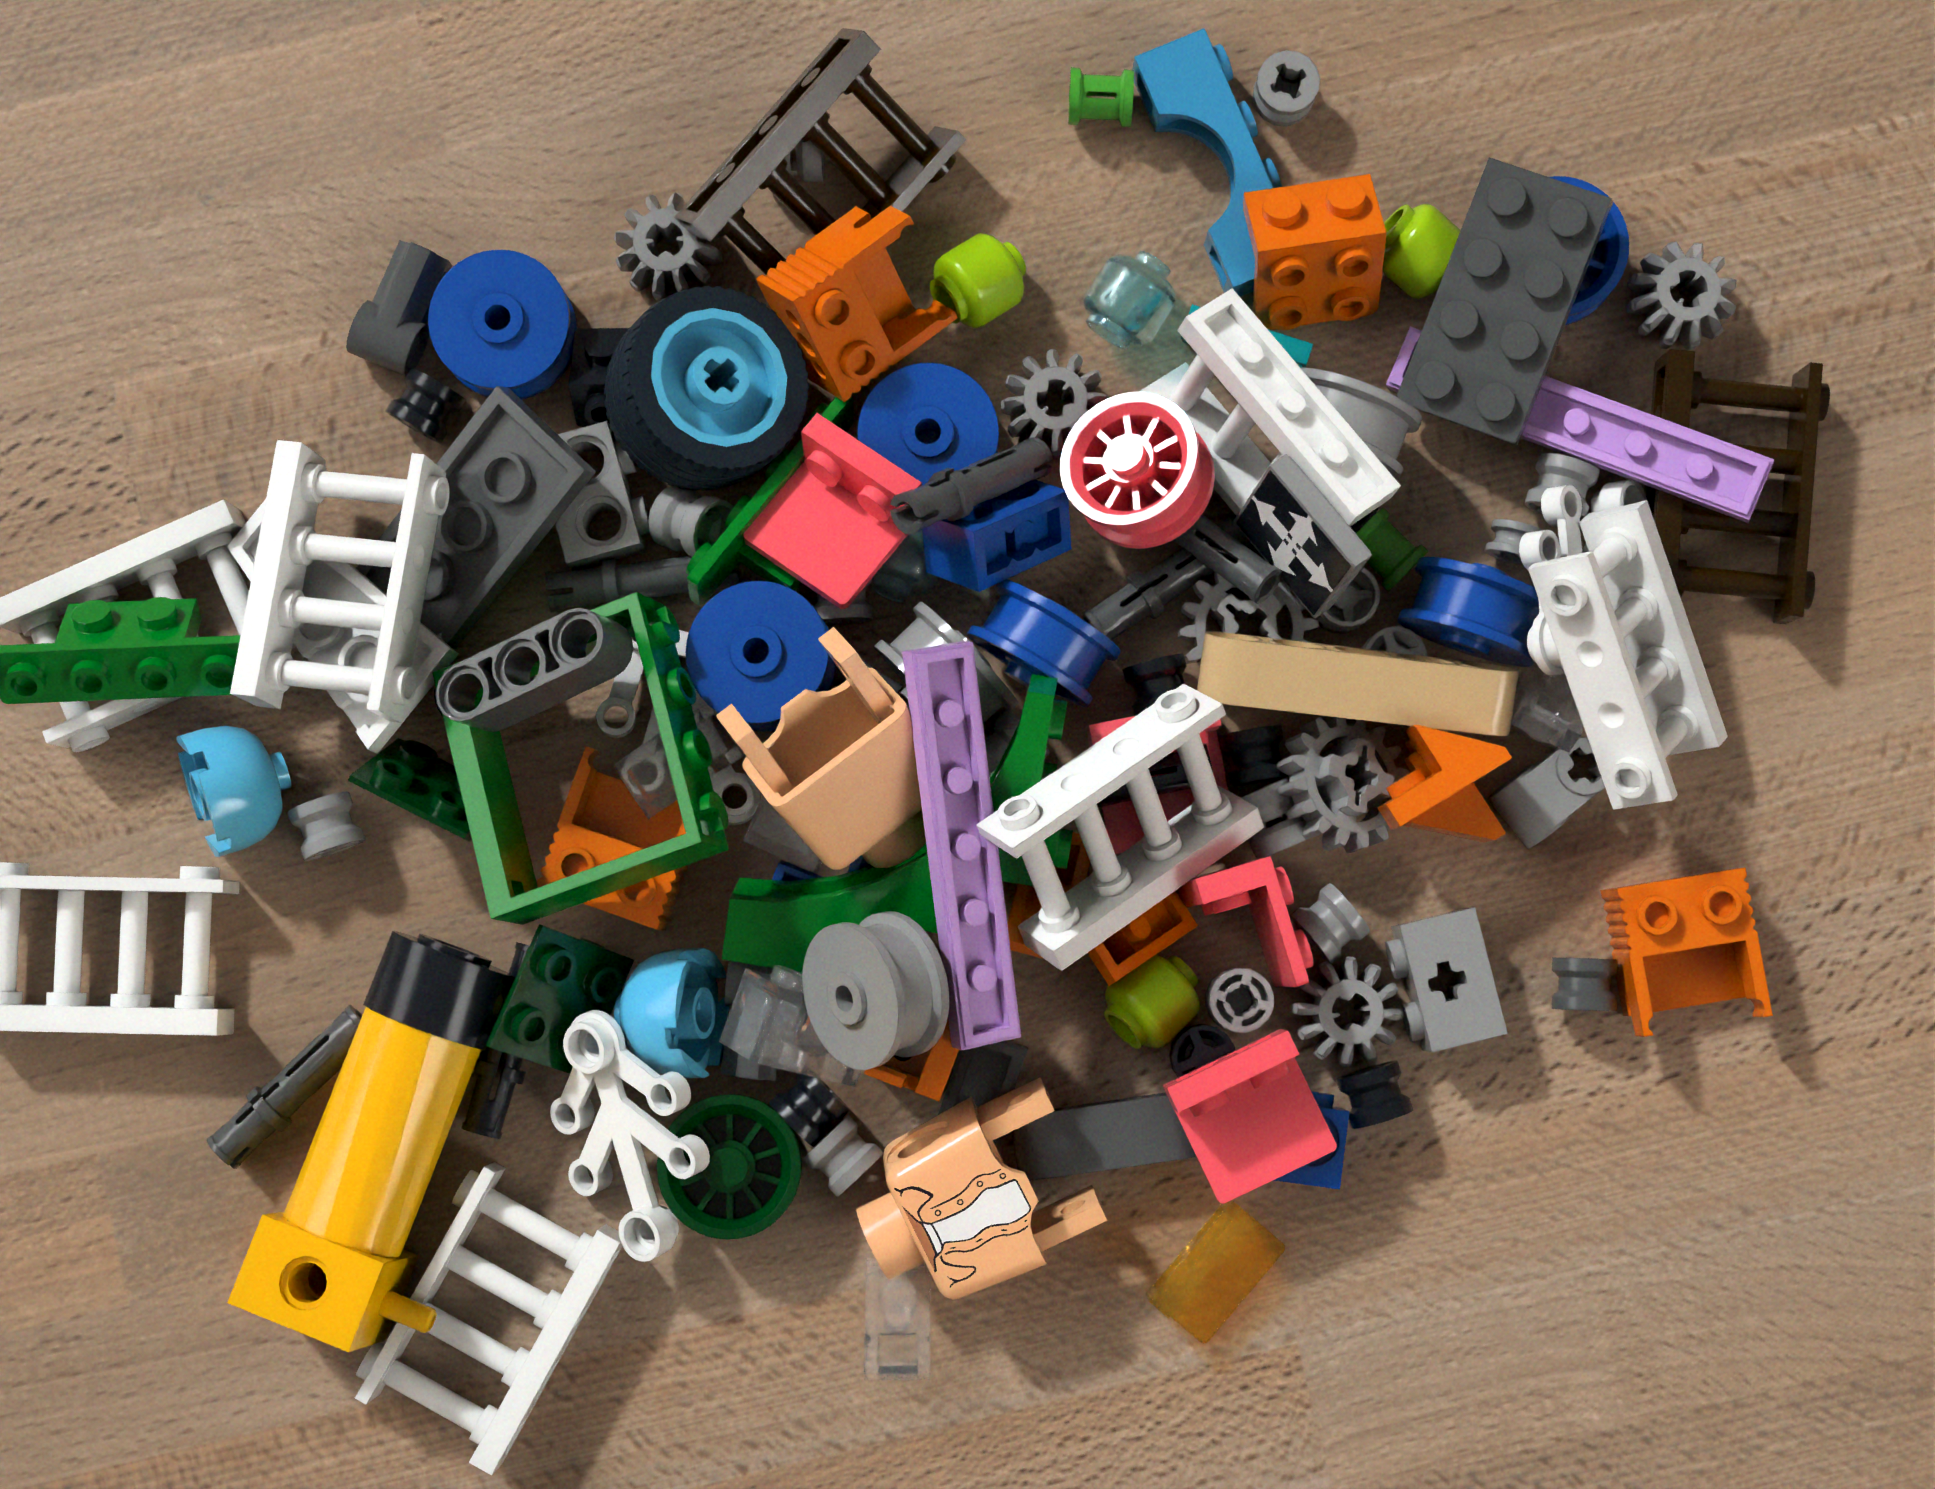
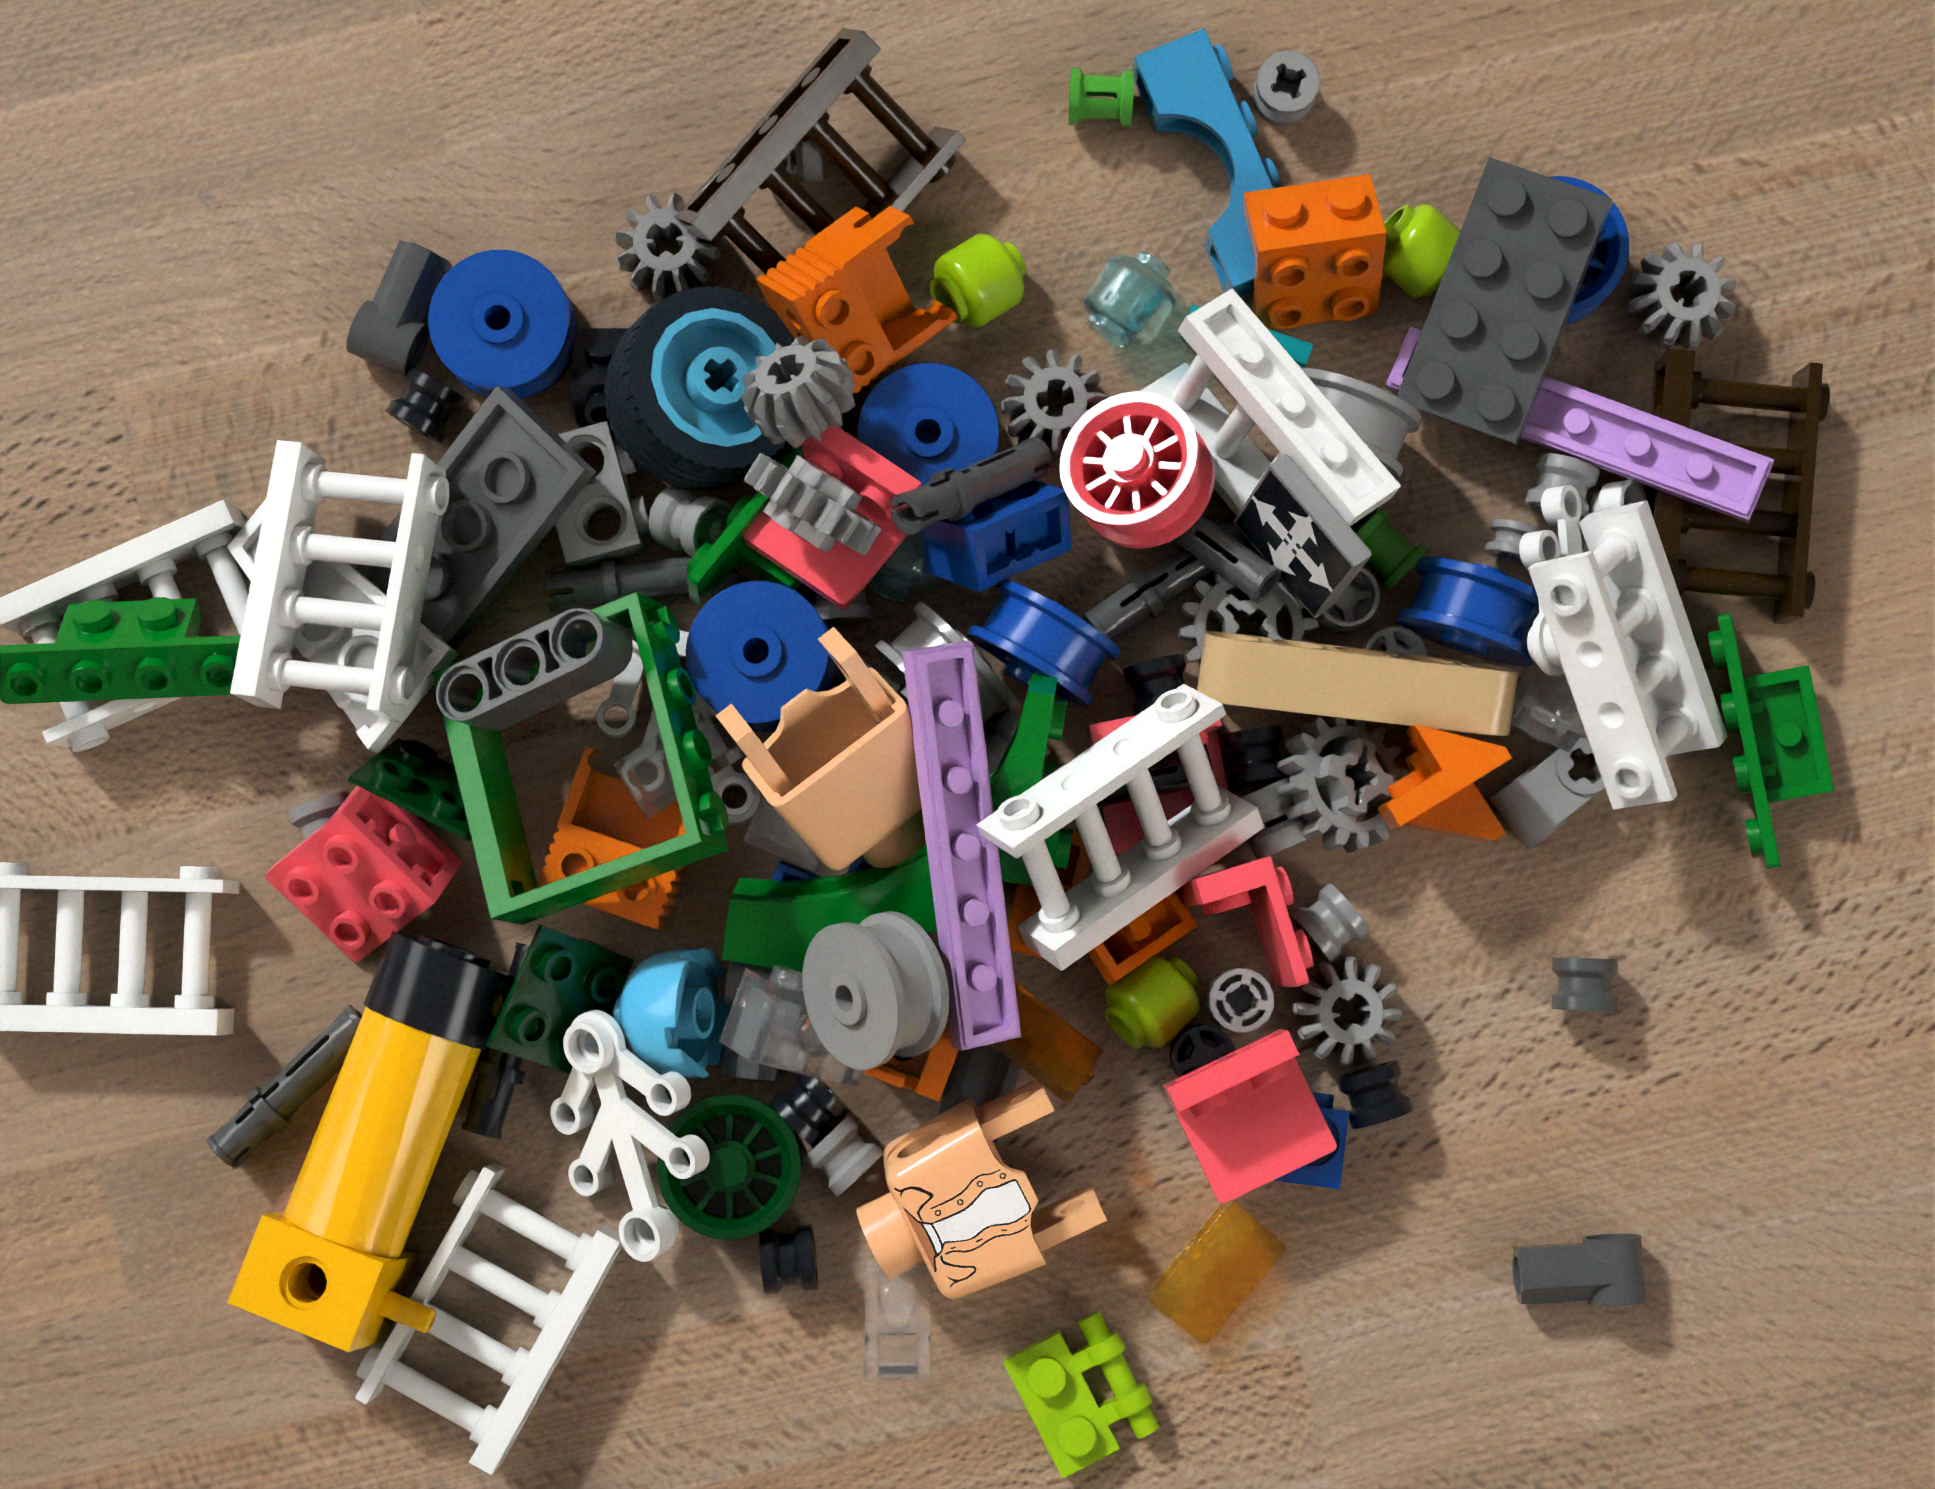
medium azure cylinder [177,726,291,857] -> none
dark grey beam [1012,1092,1196,1181] -> none
light grey brick [1385,907,1508,1052] -> none
orange piece [1600,867,1773,1037] -> none
none -> coral bracket [266,785,463,962]
none -> light grey gear [741,335,856,449]
none -> light grey gear [744,453,882,556]
none -> black wheel [759,1224,818,1295]
none -> clear orange piece [991,982,1103,1104]
none -> lime plate [1003,1310,1160,1479]
none -> dark grey piece [1512,1234,1646,1306]
none -> green bracket [1708,613,1834,869]

